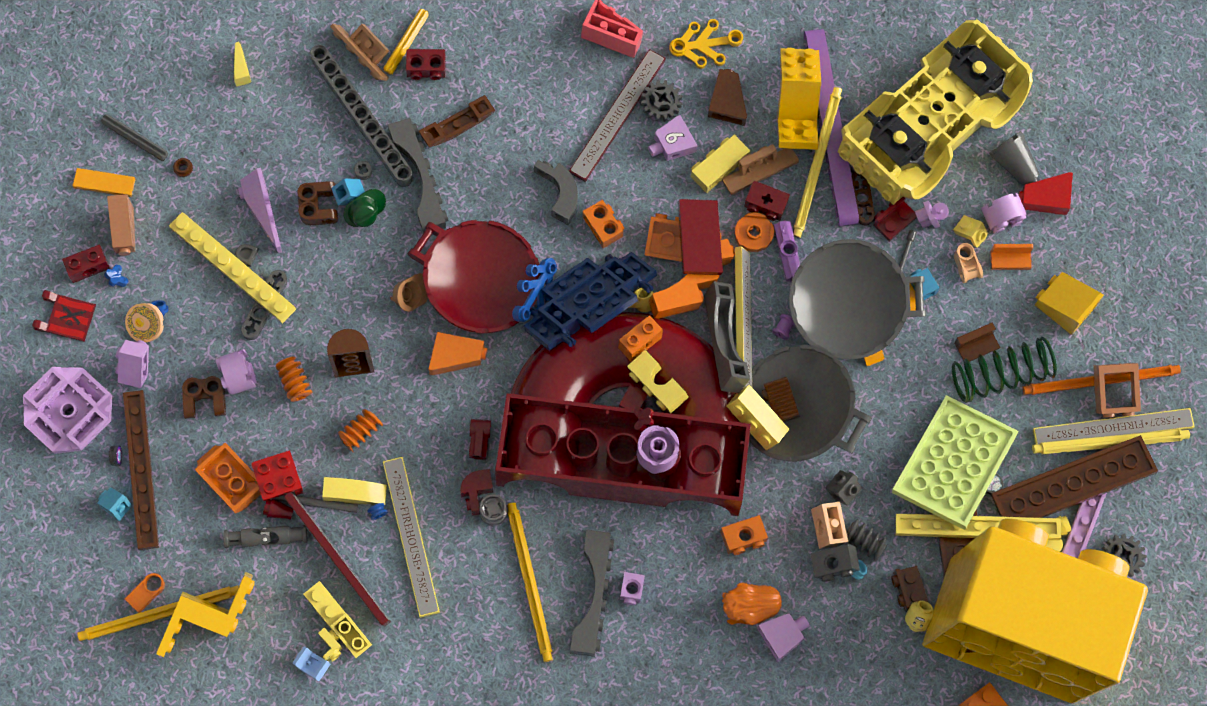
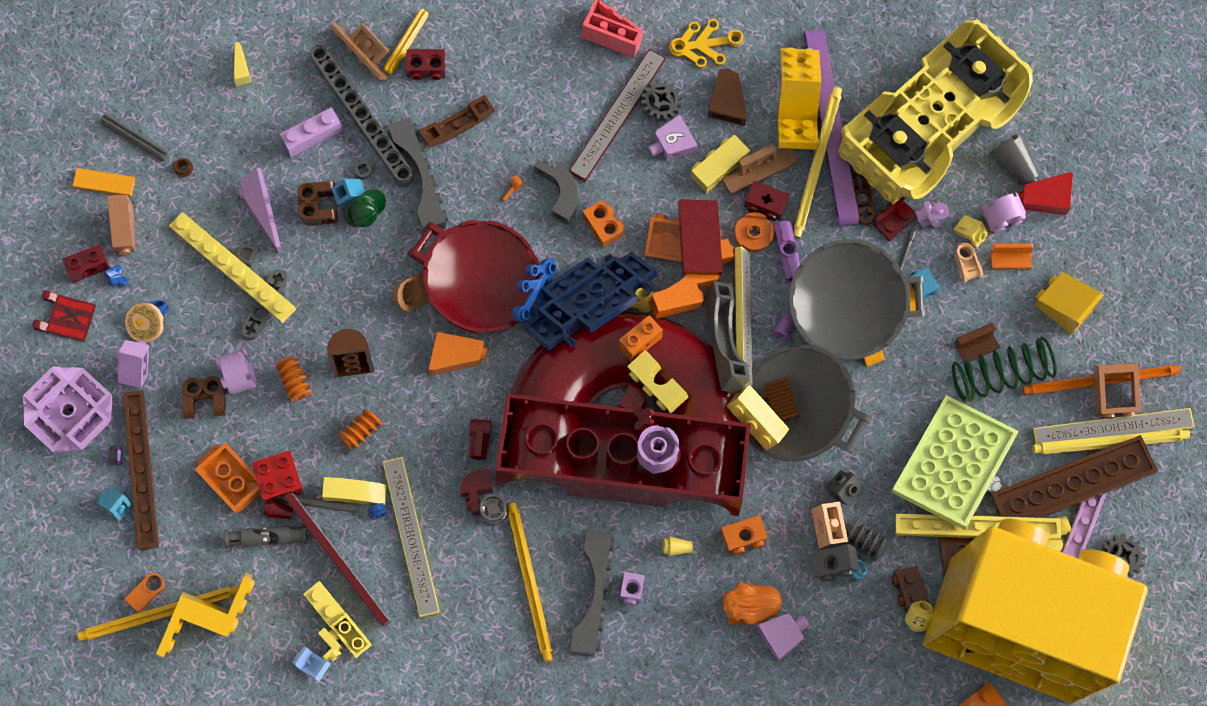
none -> lavender brick [280,107,342,157]
none -> orange hand [502,175,523,201]
none -> light yellow cone [662,536,693,556]

